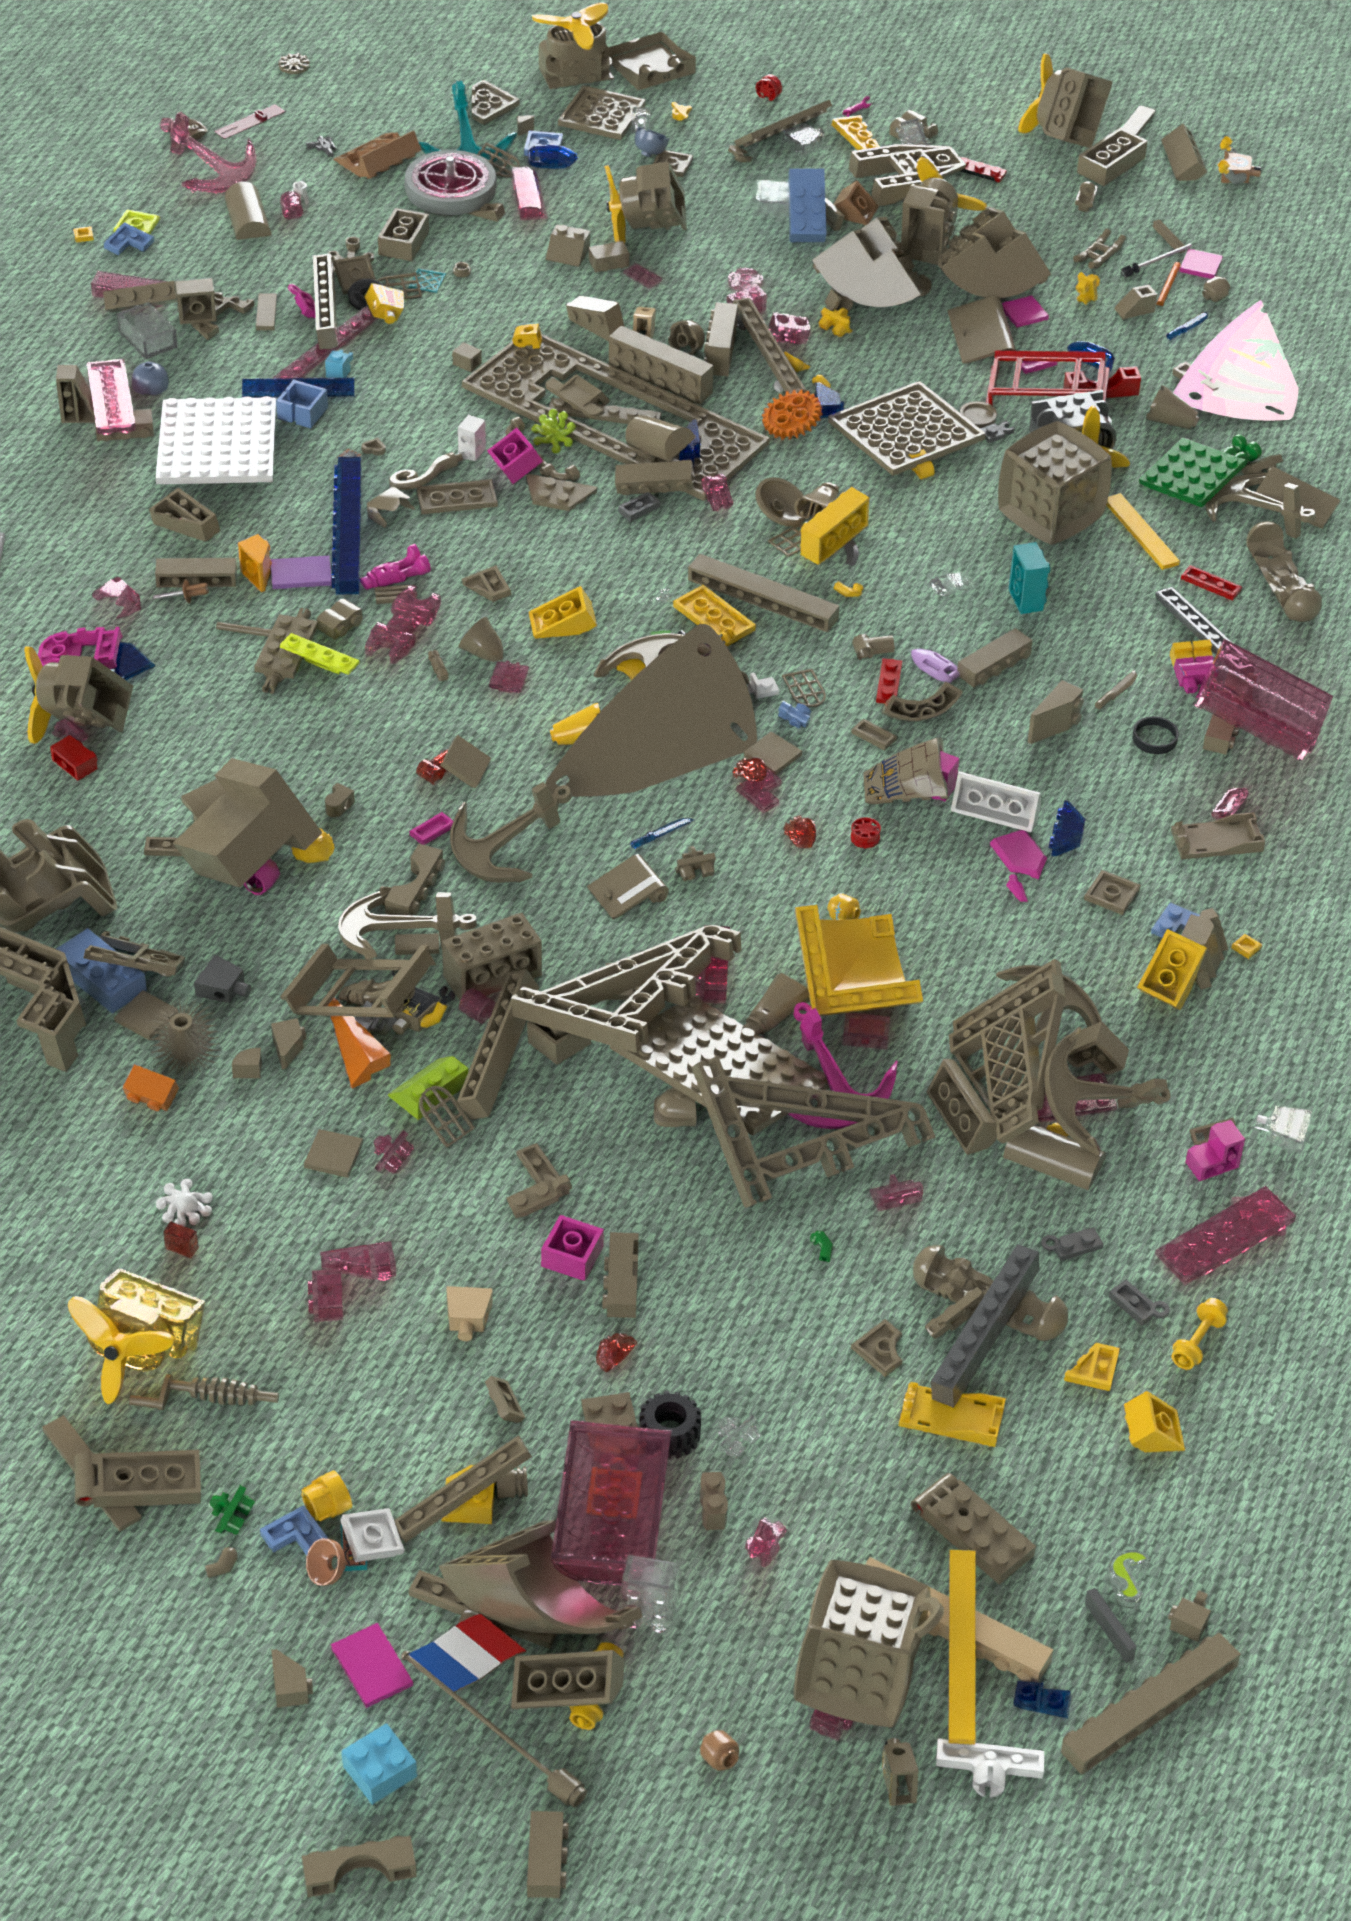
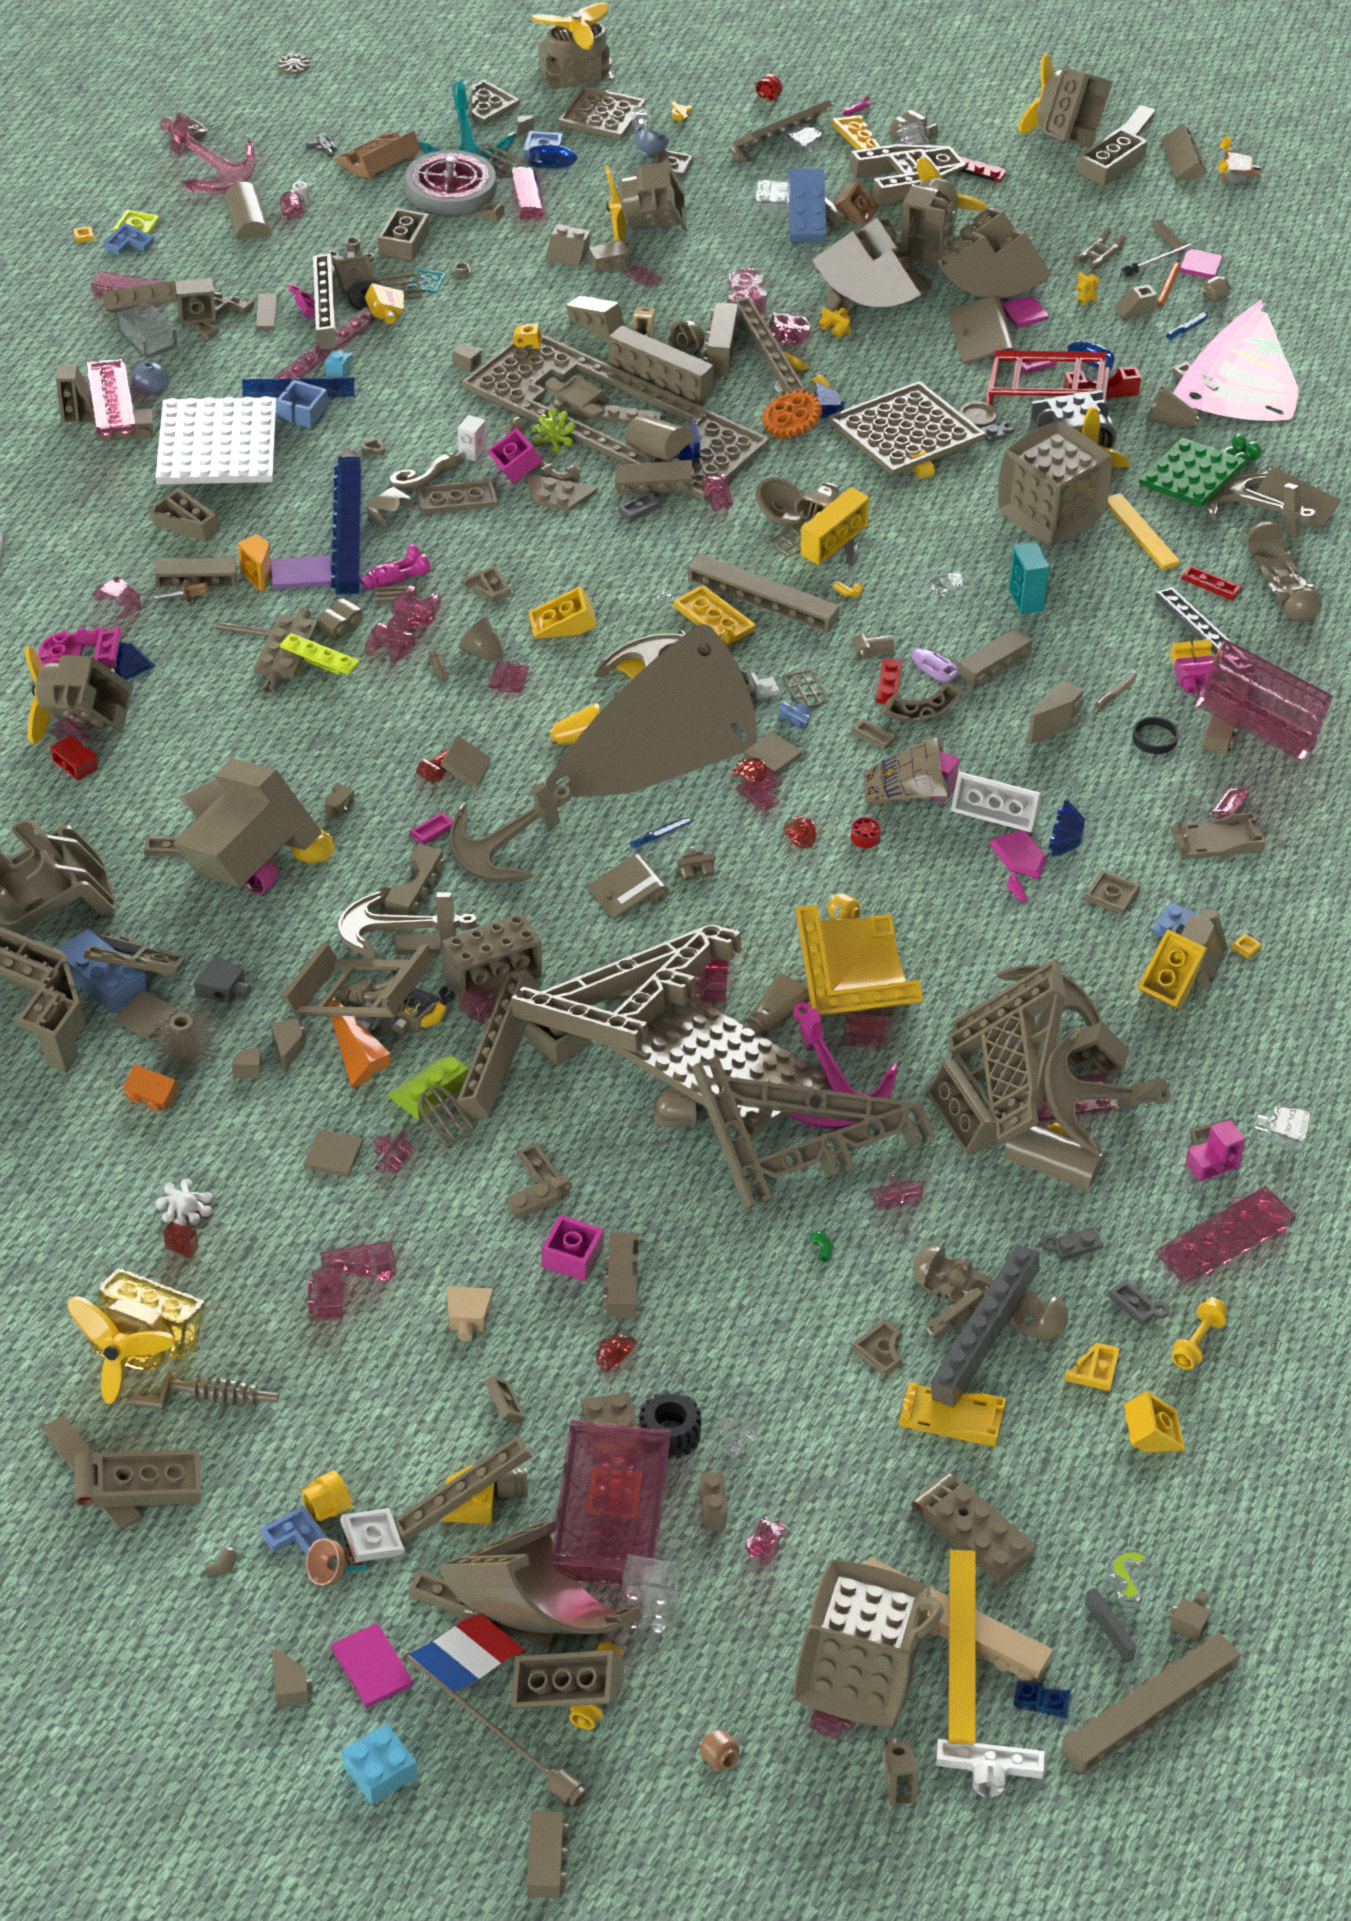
green hips [209,1485,255,1534] -> none
piece [214,104,286,139] -> none
dark tan arch [302,1836,417,1897] -> none
dark tan piece [609,31,696,90] -> none
dark tan hips [1075,181,1098,212] -> none
dark tan plate [1241,454,1283,474] -> none

